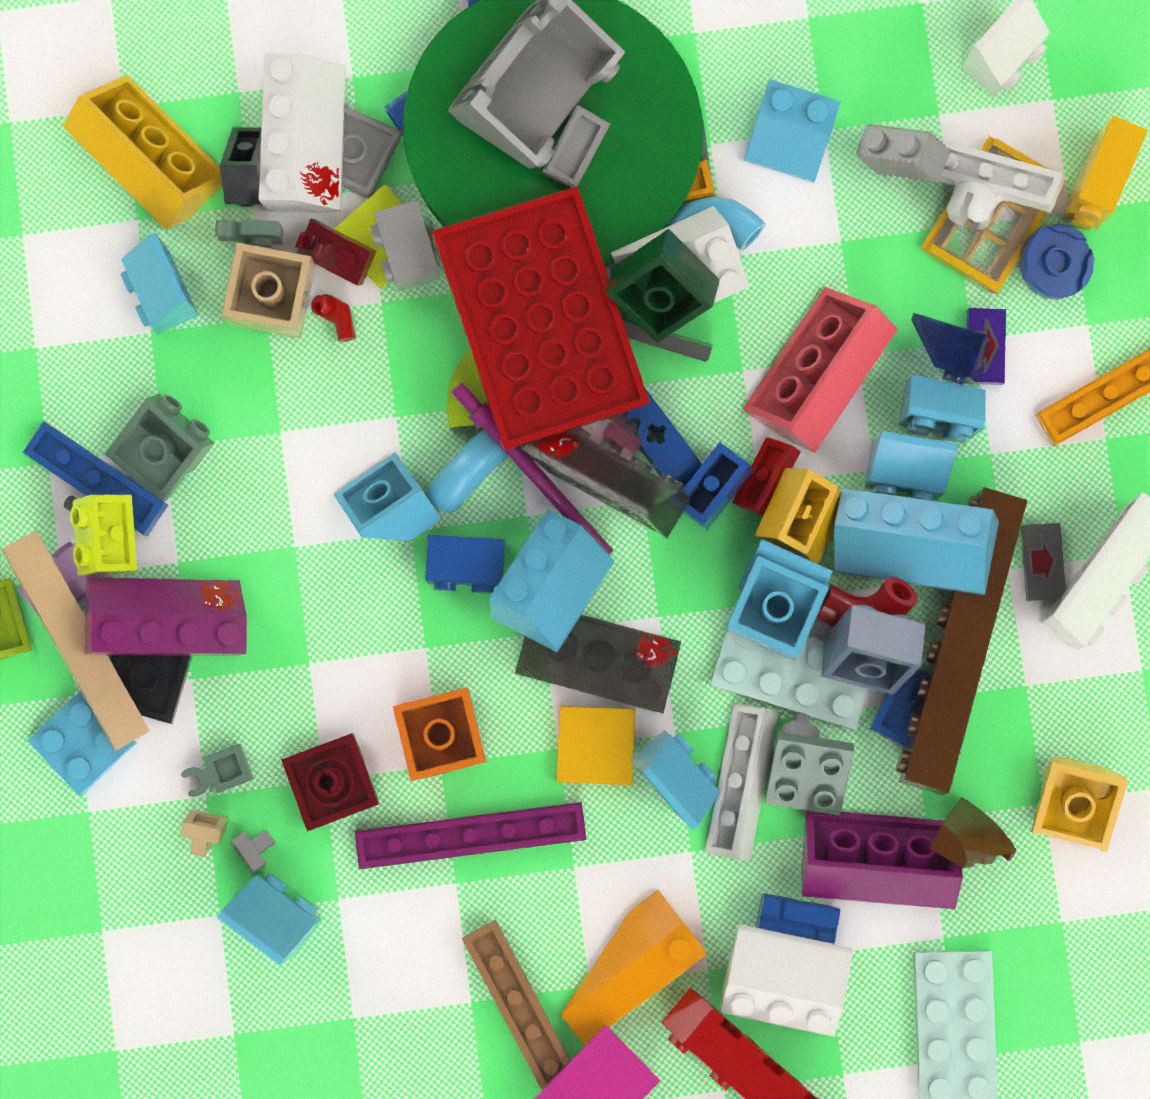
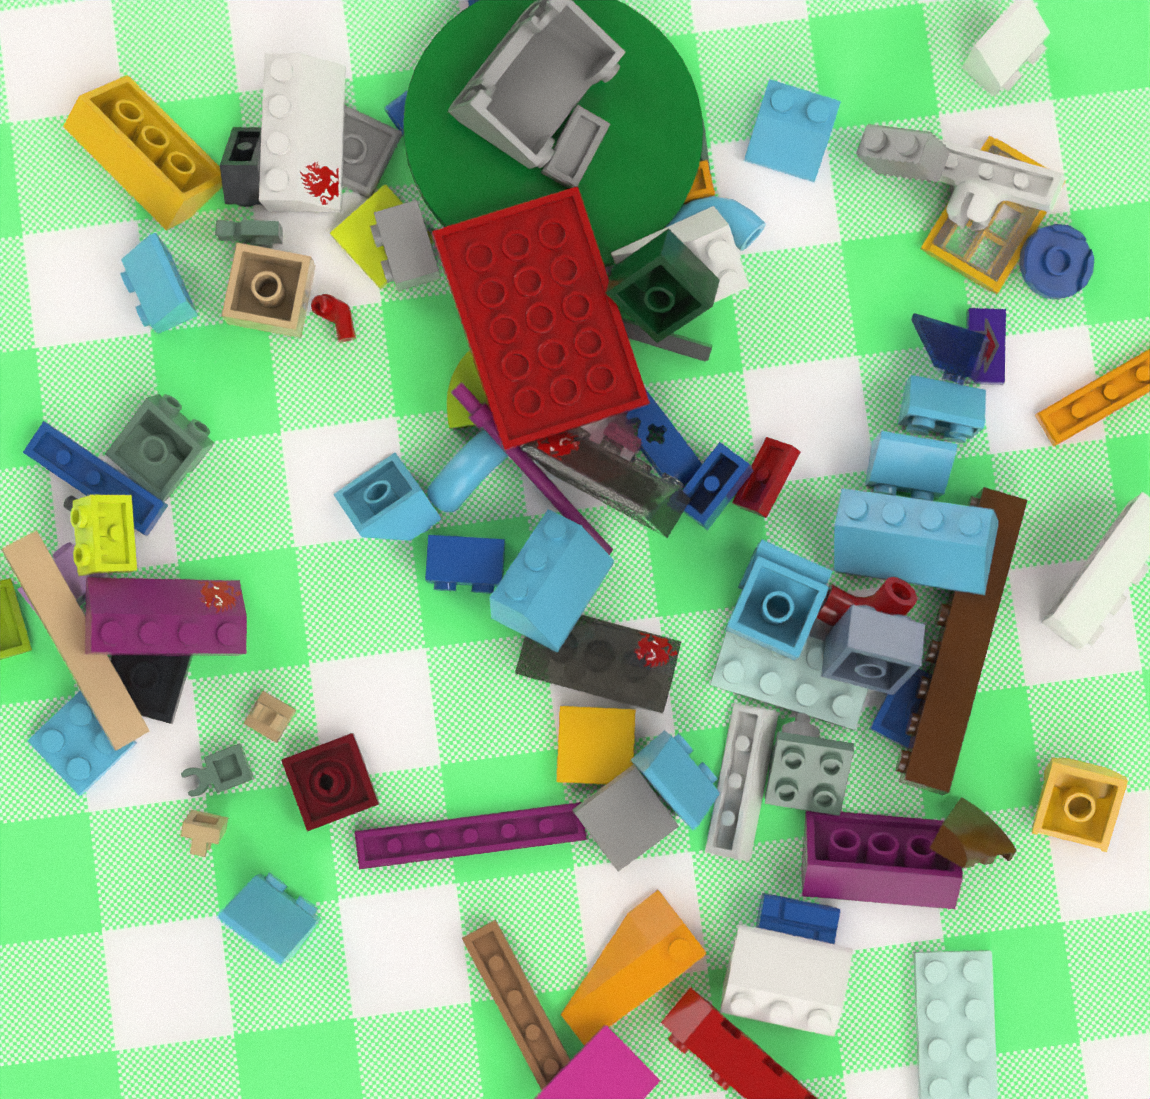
light grey tile [231,830,275,874] -> none
dark red plate [295,218,376,286] -> none
orange brick [392,687,488,781] -> none
coral slope [743,287,898,453] -> none
yellow slope [755,468,841,565] -> none
dark grey tile [1020,523,1066,601] -> none
yellow brick [1063,115,1148,230] -> none
none -> tan tile [243,691,297,743]
none -> light grey tile [573,764,679,872]

